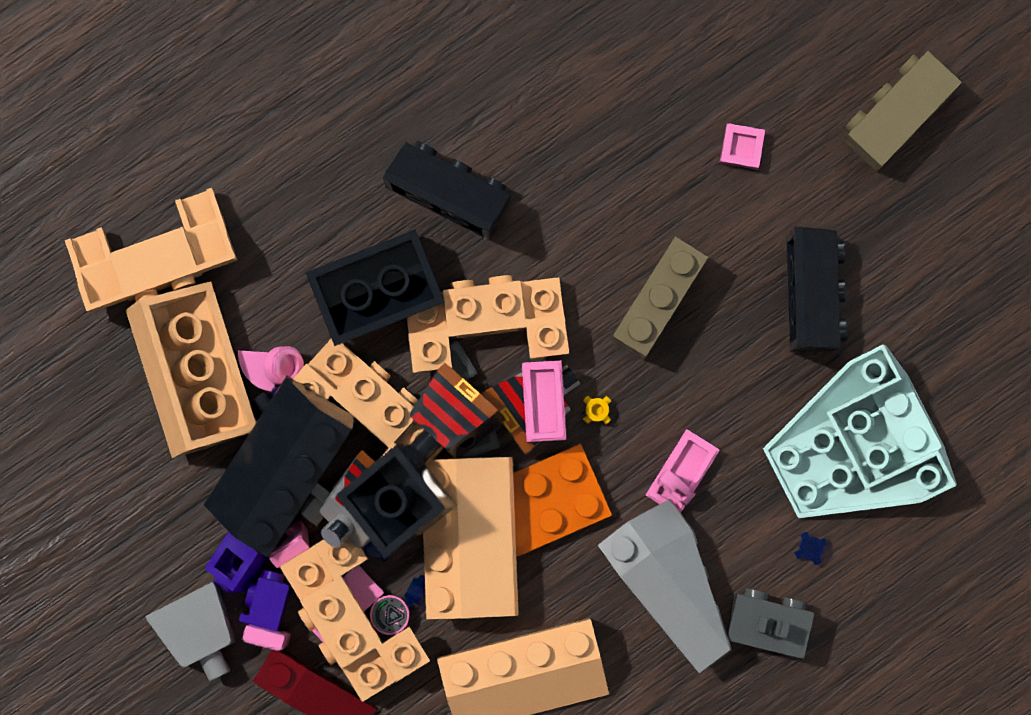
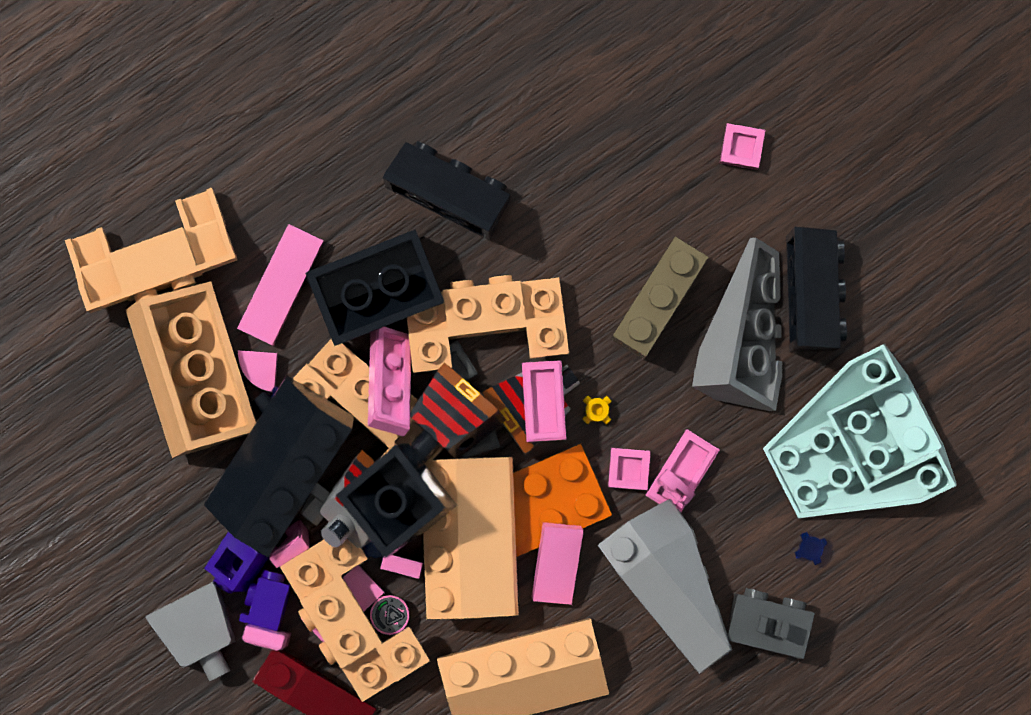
bright pink tile [264,346,304,385] -> none
clear blue piece [404,575,425,607] -> none
dark tan brick [843,51,962,172] -> none
none -> bright pink tile [237,224,324,346]
none -> bright pink tile [368,327,411,437]
none -> bright pink tile [380,555,424,579]
none -> bright pink tile [531,522,584,605]
none -> bright pink tile [608,448,650,490]
none -> light grey wedge [692,237,782,411]

